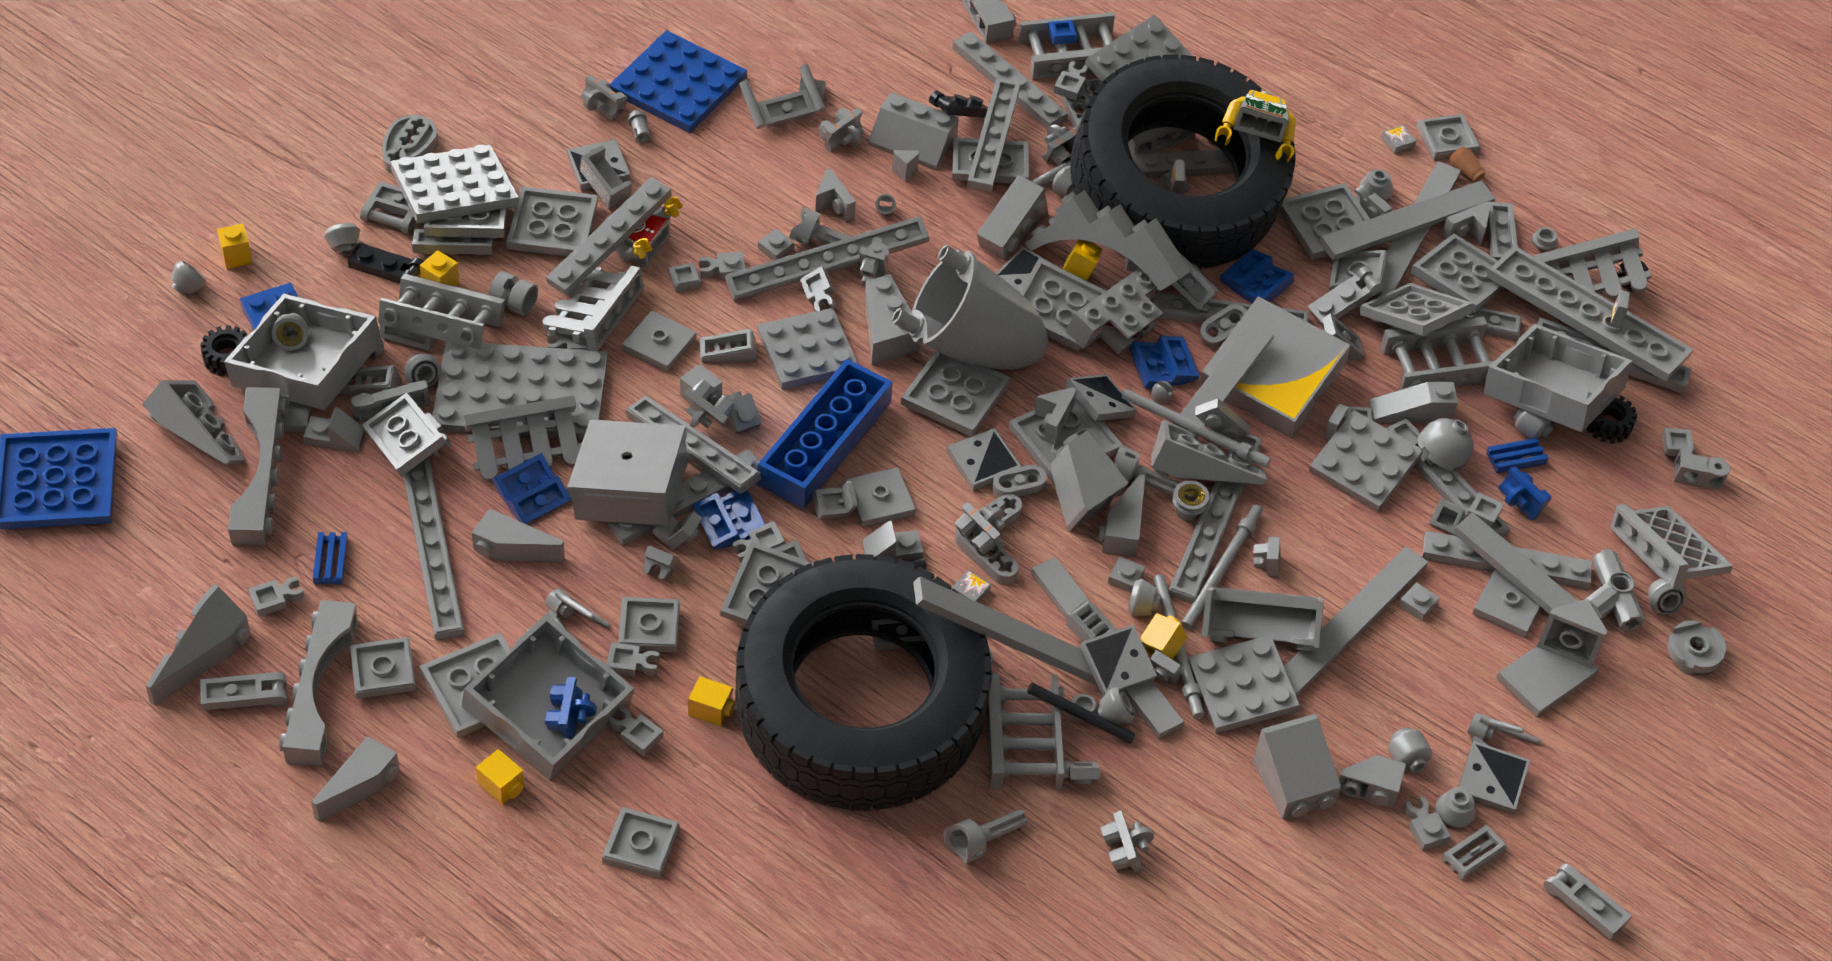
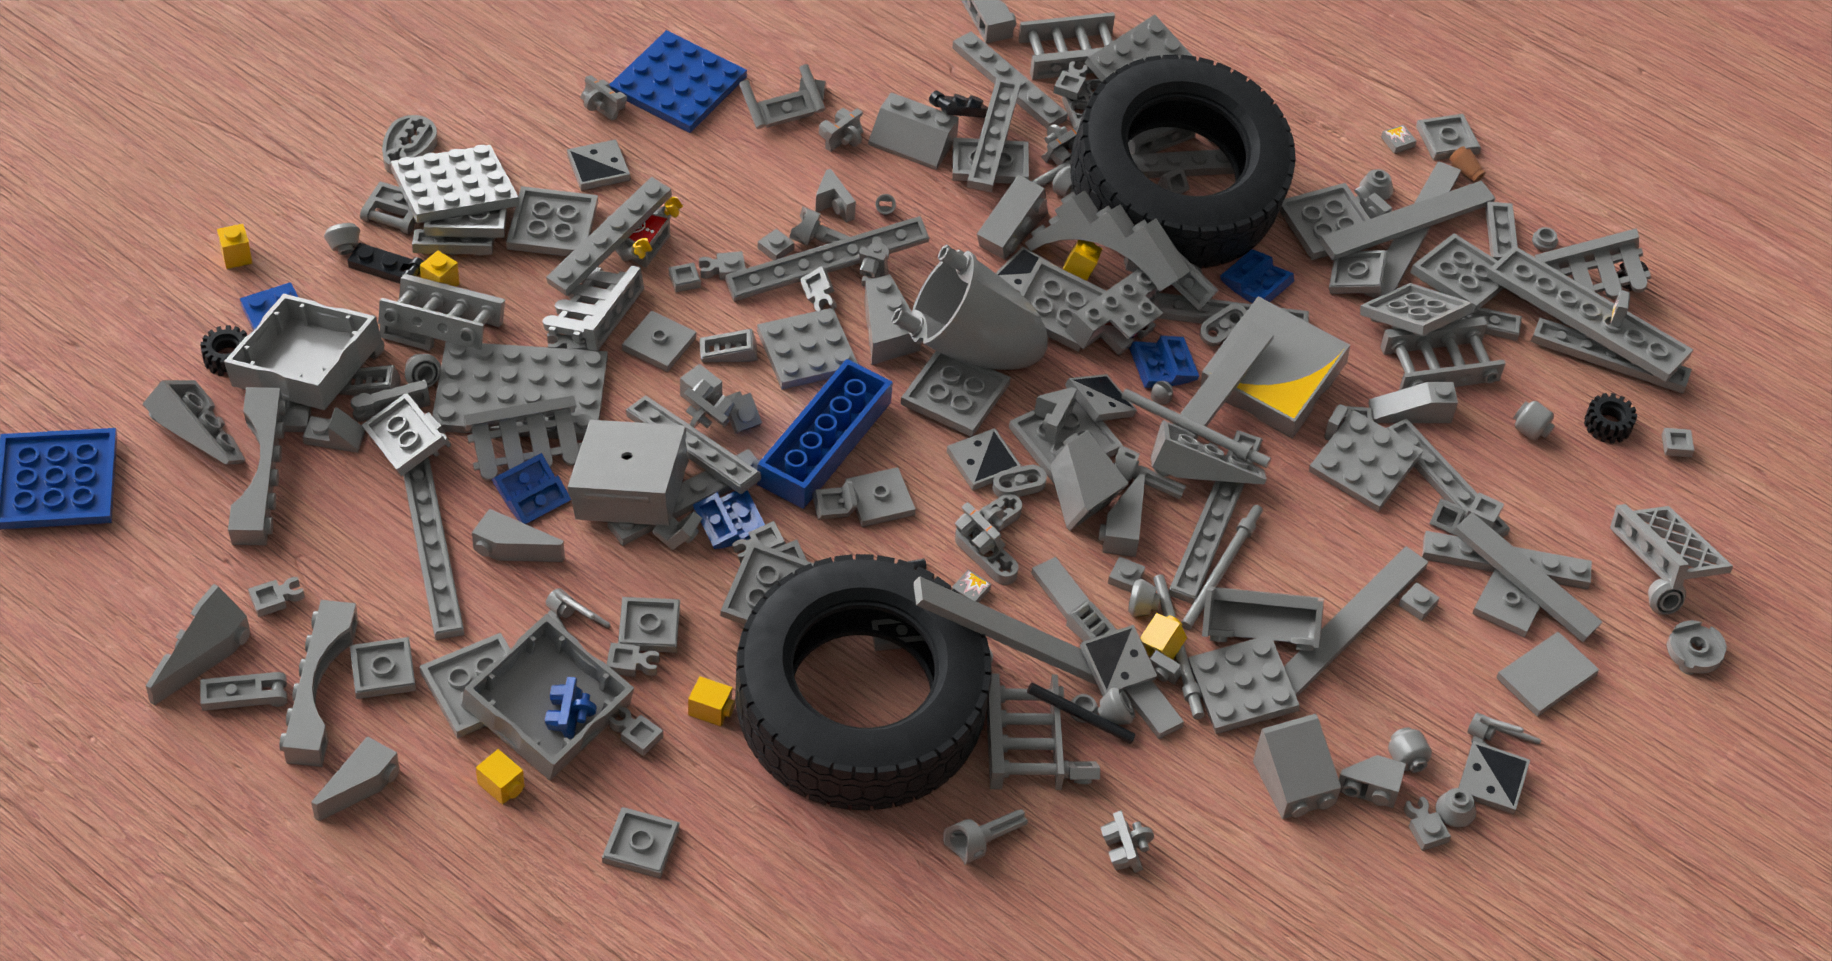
light grey cone [170,261,206,295] -> none
light grey piece [272,313,309,351] -> none
blue tile [313,532,348,584] -> none
light grey wheel [489,271,539,316] -> none
light grey panel [580,145,632,209] -> none
light grey pin [628,110,651,143] -> none
light grey tile [643,545,681,581] -> none
light grey slope [862,521,923,562] -> none
light grey slope [892,150,919,182] -> none
blue tile [1048,20,1077,45] -> none
light grey tile [1170,159,1185,194] -> none
light grey piece [1172,480,1209,521] -> none
light grey plate [1195,398,1249,440] -> none
torso [1215,90,1296,162] -> none
light grey tile [1253,537,1281,577] -> none
light grey plate [1308,266,1383,329] -> none
light grey slope [1322,313,1365,360] -> none
light grey cylinder [1417,418,1474,471] -> none
light grey tile [1441,825,1507,881] -> none
light grey slope [1442,201,1491,245] -> none
light grey tile [1483,324,1632,432] -> none
blue tile [1486,438,1548,473] -> none
blue hips [1498,467,1551,520] -> none
light grey slope [1537,599,1607,668] -> none
light grey plate [1544,864,1632,940] -> none
light grey piece [1585,549,1645,631] -> none
light grey leg [1674,446,1730,489] -> none

